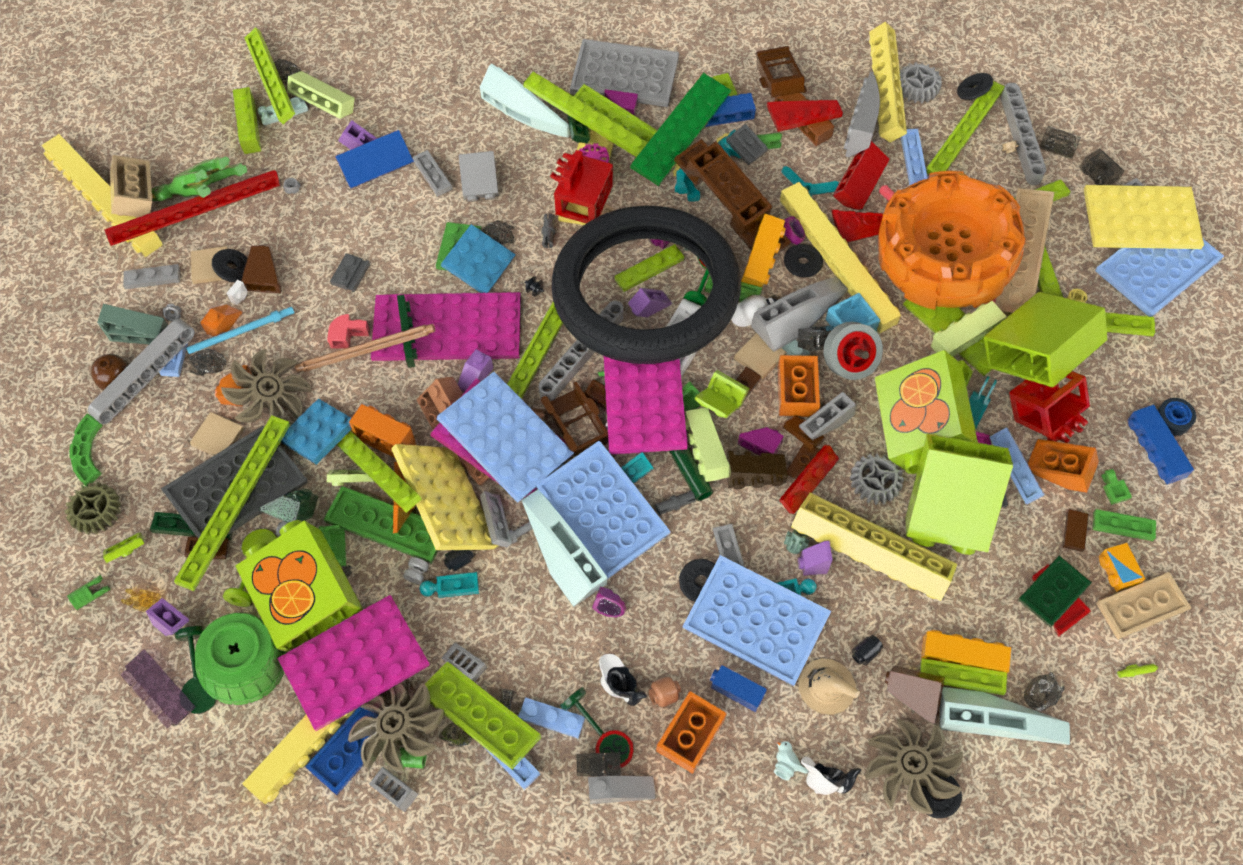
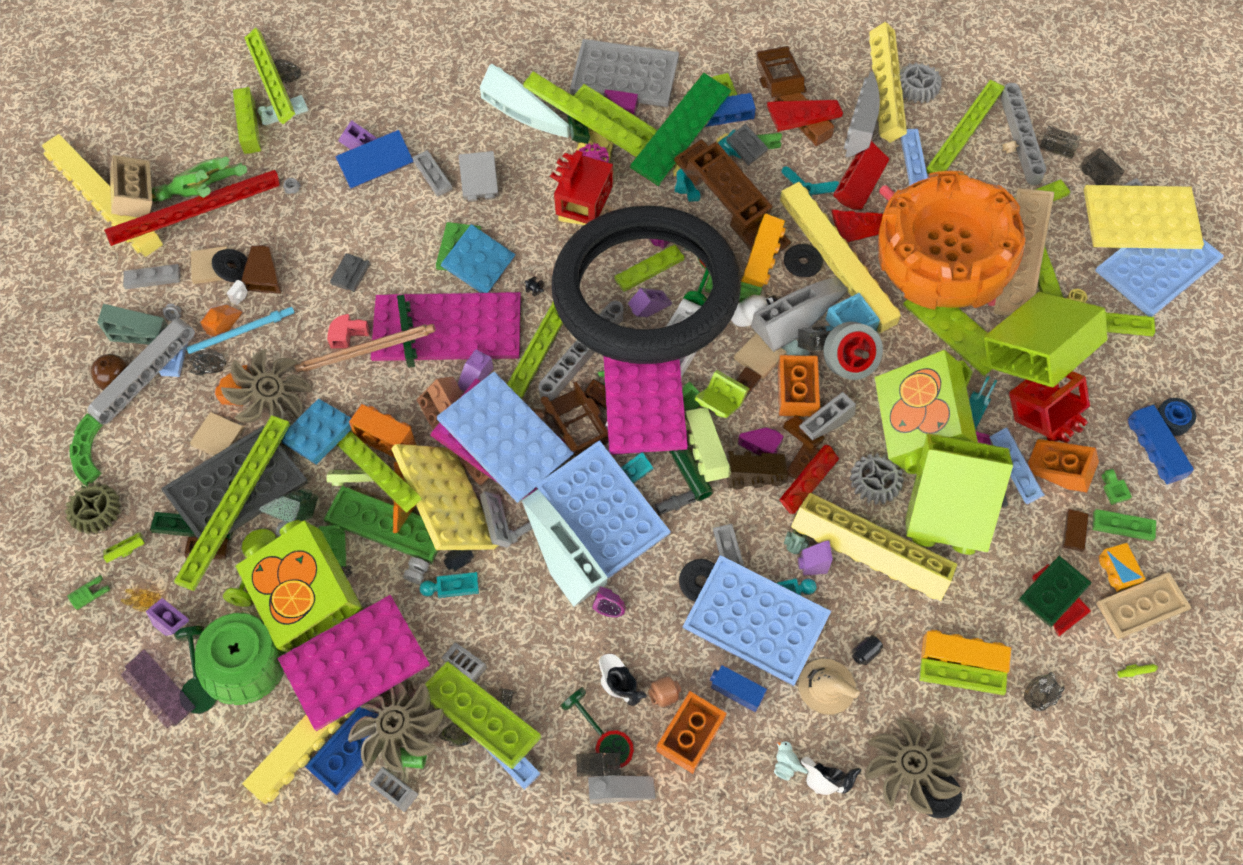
yellowish green brick [287,71,355,119] -> none
clear smoke hat [482,220,515,244] -> none
light blue plate [518,697,585,739] -> none
dark grey pin [541,213,555,248] -> none
magenta rock [783,216,805,245] -> none
slope [885,666,945,724] -> none
yellowish green brick [931,301,1007,357] -> none
light aqua wedge [940,687,1070,745] -> none
black wheel [957,73,993,100] -> none

